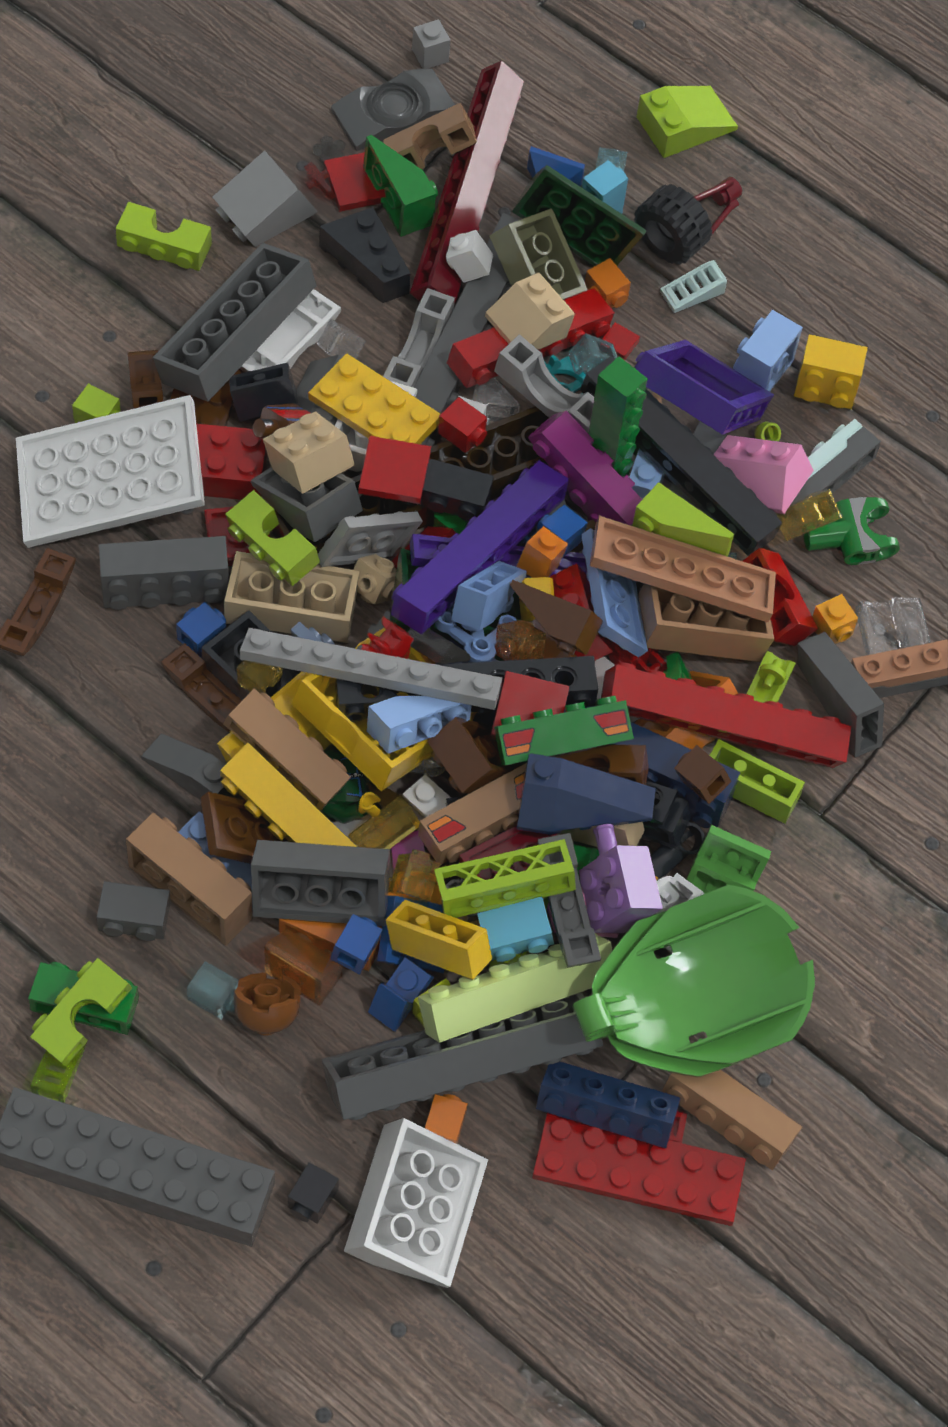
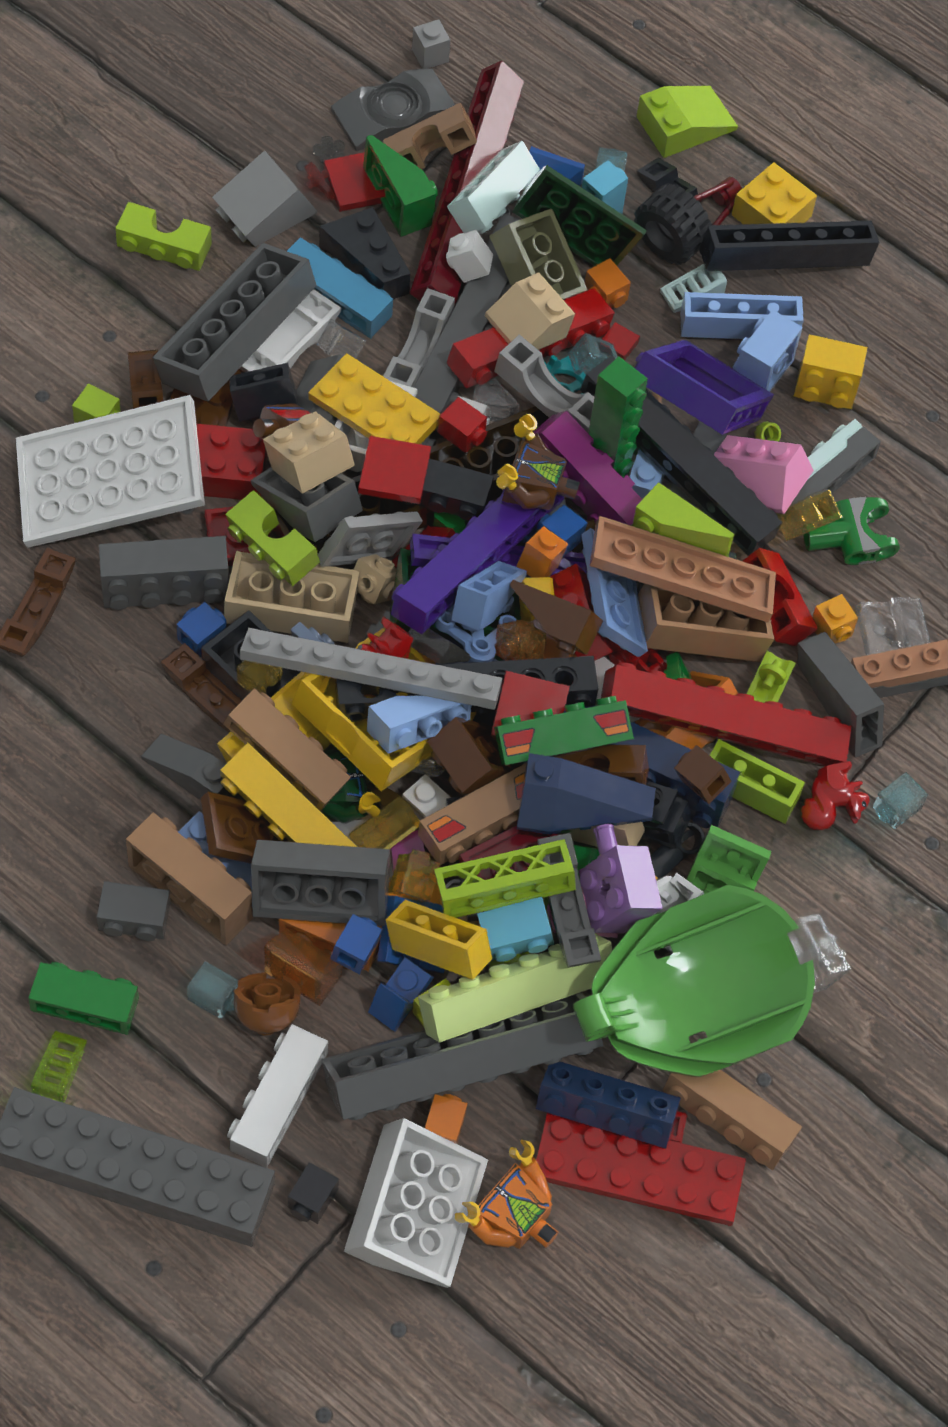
lime arch [30,958,132,1066] -> none
none -> white brick [227,1024,328,1168]
none -> dark azure brick [287,237,393,339]
none -> light aqua brick [447,141,540,234]
none -> torso [455,1140,559,1249]
none -> torso [496,414,580,510]
none -> black slope [637,157,698,196]
none -> light blue brick [680,292,803,339]
none -> black brick [699,221,880,271]
none -> yellow brick [732,162,817,224]
none -> clear brick [788,913,851,993]
none -> red animal [801,761,870,830]
none -> clear light blue brick [873,772,928,830]

